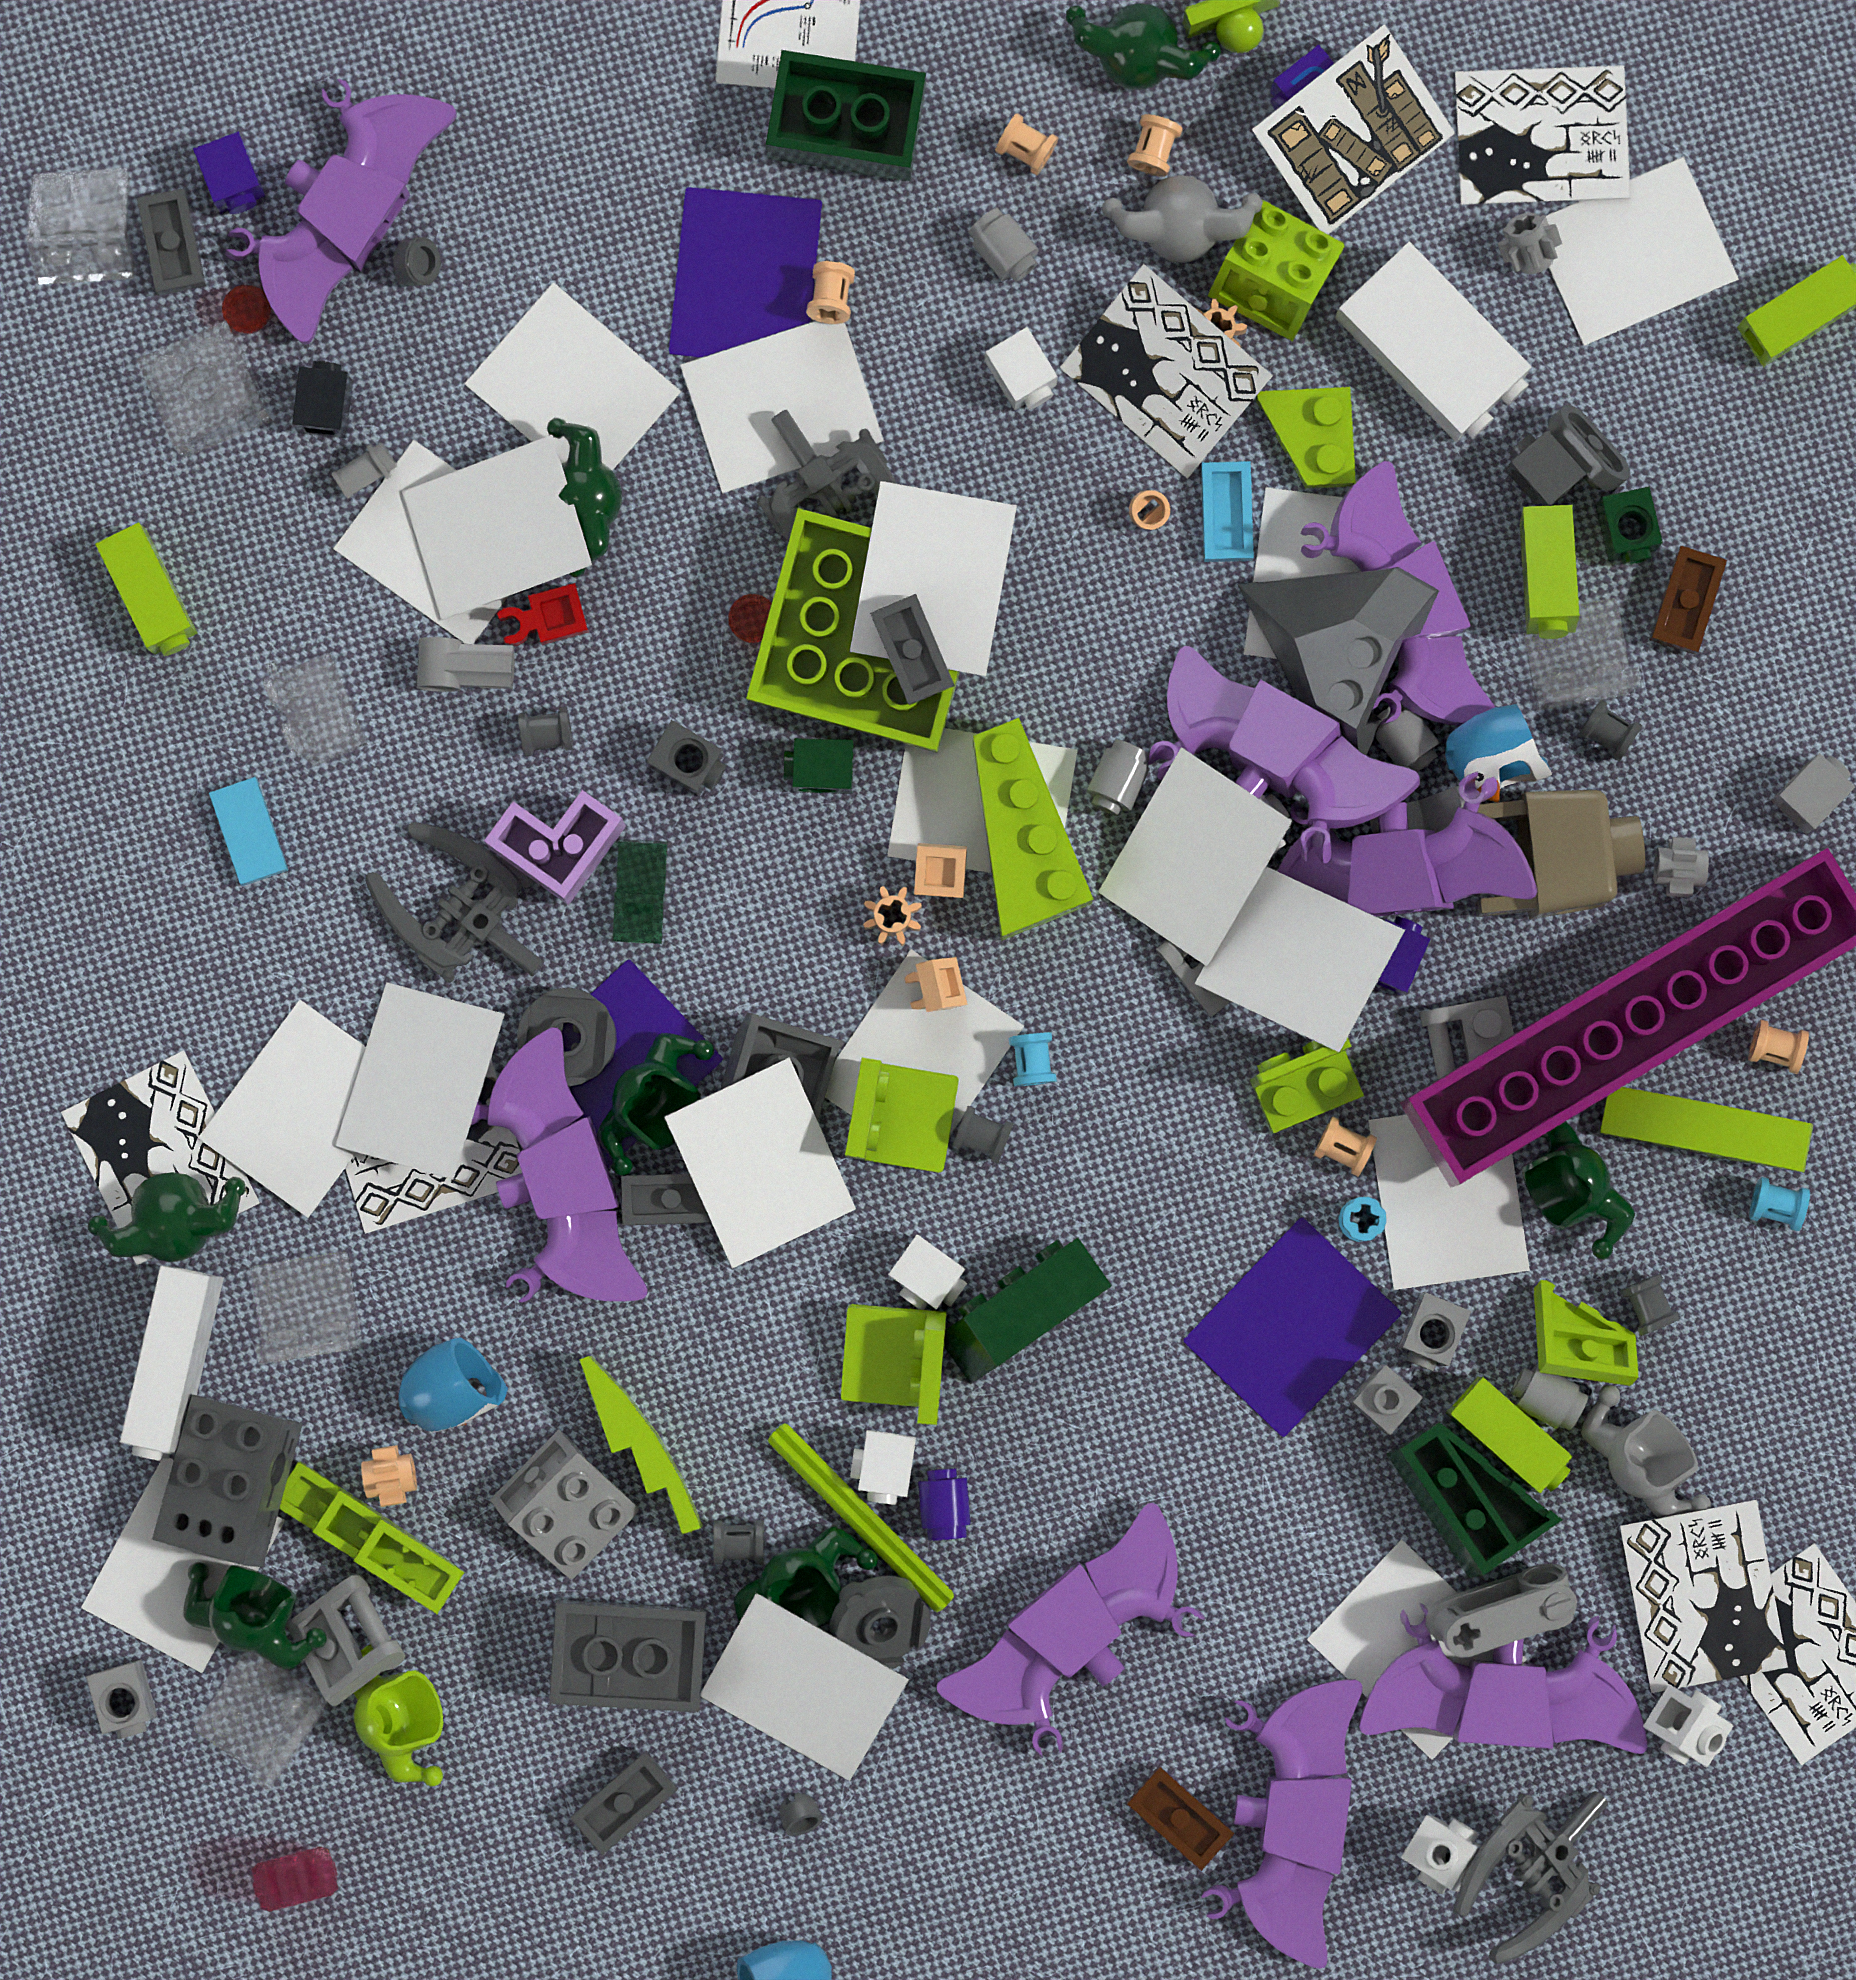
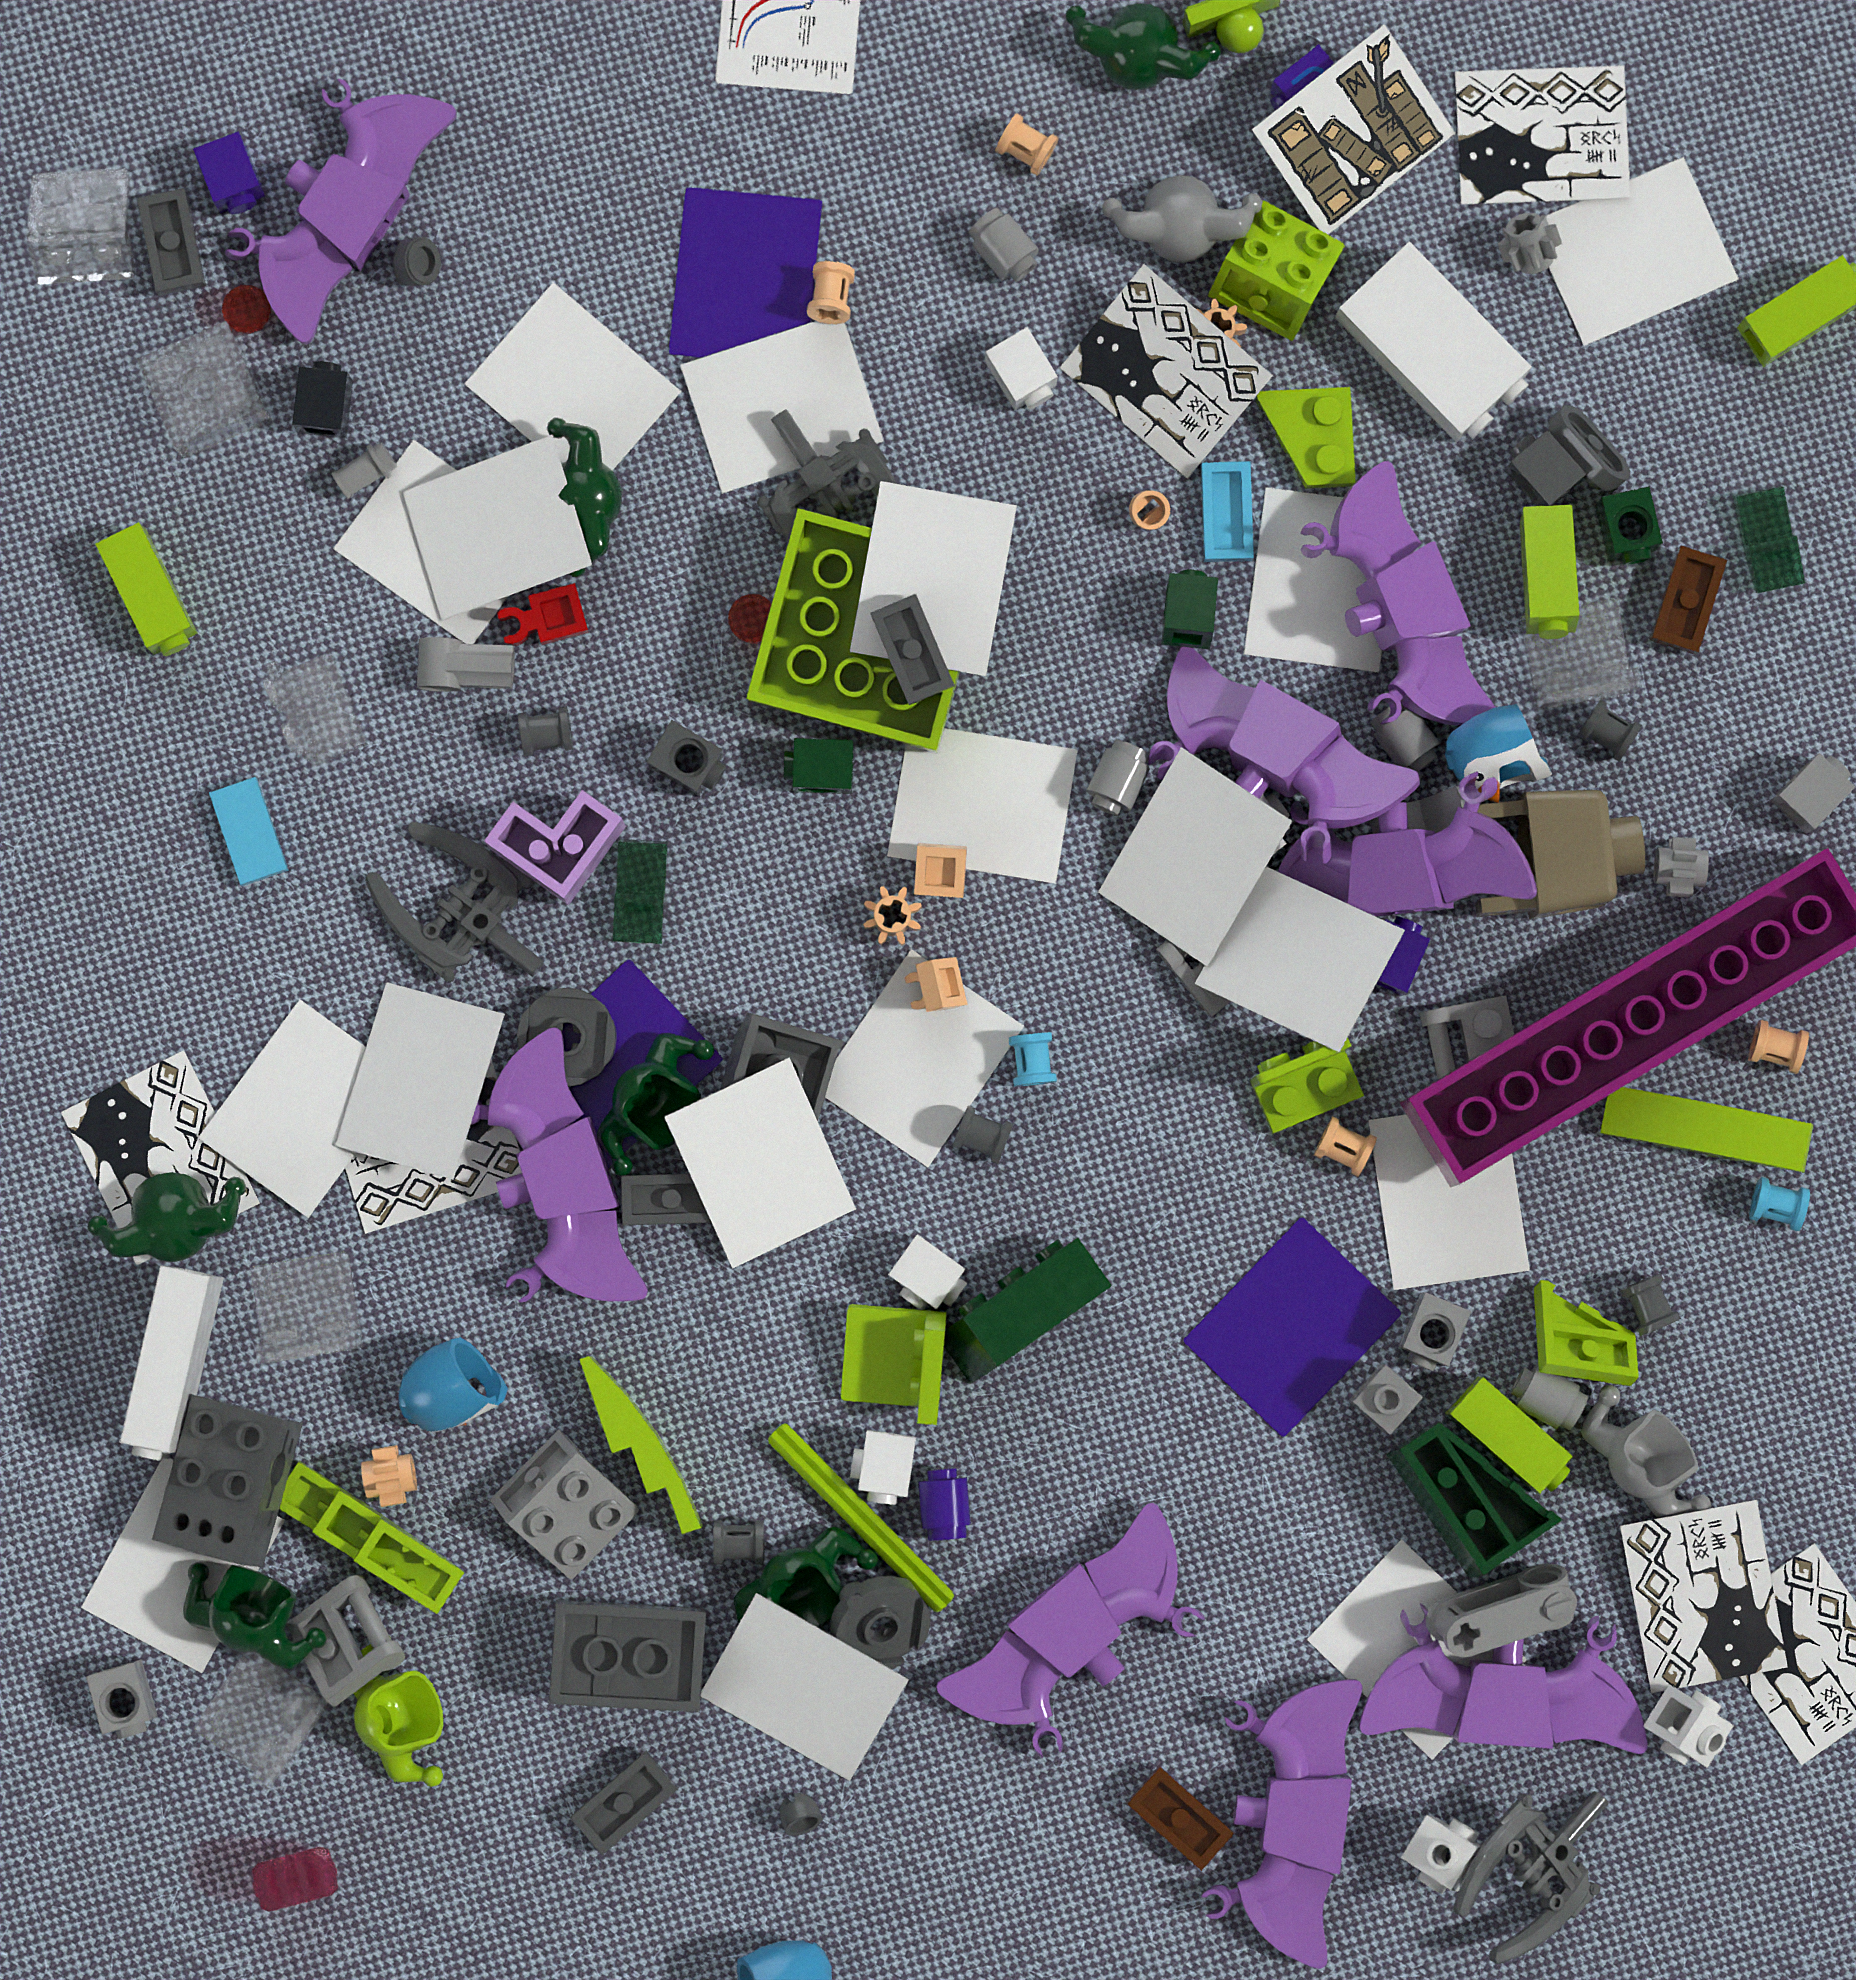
dark green brick [766,50,926,182] -> none
lime bracket [845,1057,959,1173] -> none
lime wedge [973,718,1094,941] -> none
light nougat bush [1127,114,1183,177] -> none
dark grey wedge [1238,567,1439,755] -> none
medium azure bush [1338,1197,1387,1242] -> none
dark green piece [1522,1121,1635,1260] -> none
none -> dark green brick [1161,569,1218,650]
none -> clear green slope [1732,485,1805,593]

